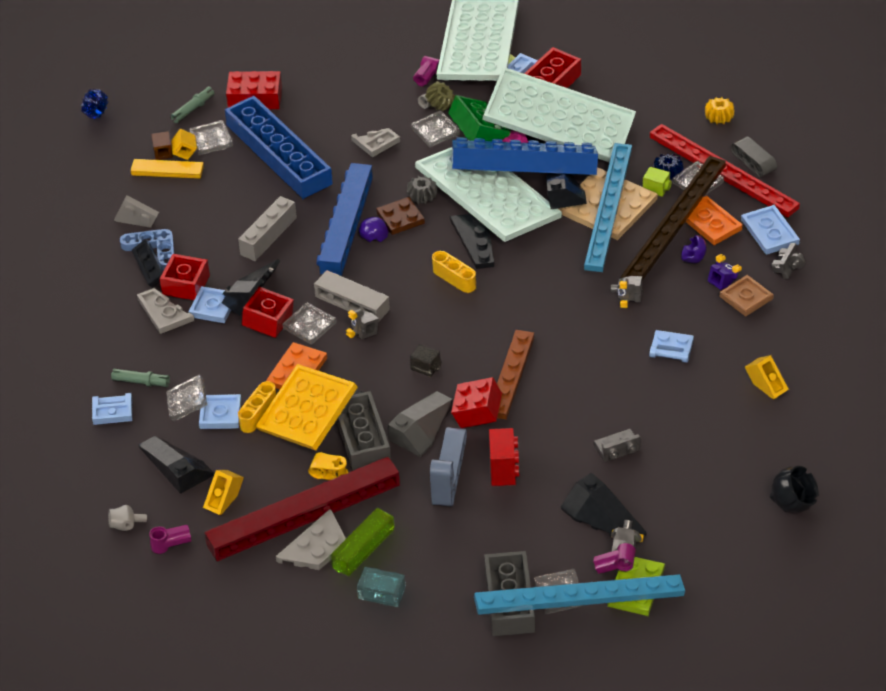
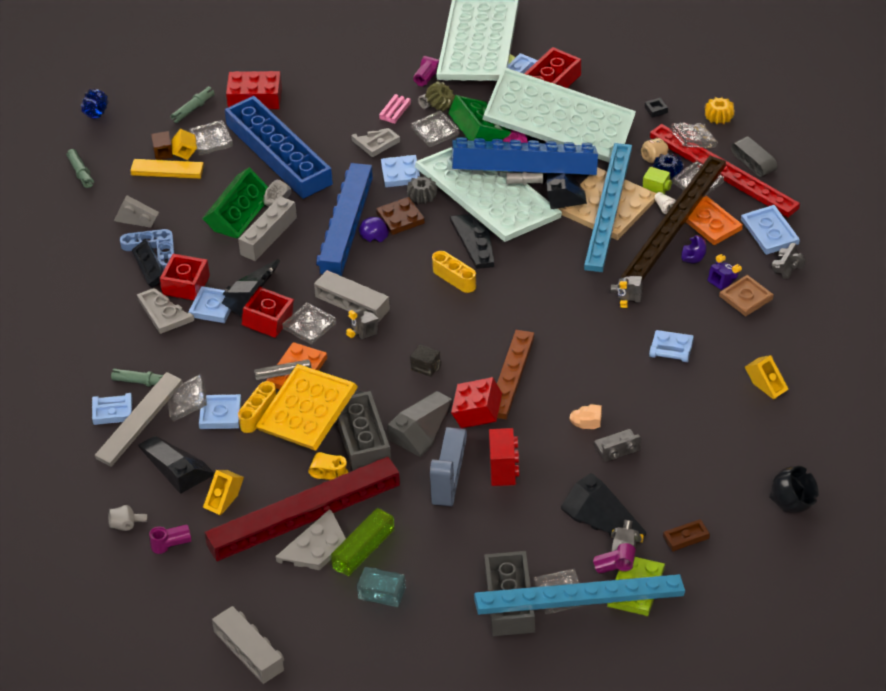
none -> sand green pin [66,149,94,188]
none -> light grey tile [95,372,183,467]
none -> green slope [202,167,268,239]
none -> light grey brick [212,606,284,684]
none -> dark grey axle [254,359,311,380]
none -> light grey rock [263,179,291,207]
none -> bright pink tile [379,94,411,124]
none -> light blue plate [381,155,420,187]
none -> light grey pin [506,172,543,185]
none -> light nougat rock [570,404,602,429]
none -> tan head [641,138,668,163]
none -> black plate [645,97,668,118]
none -> white cone [654,192,676,214]
none -> reddish brown plate [663,519,710,552]
none -> clear plate [670,122,717,148]

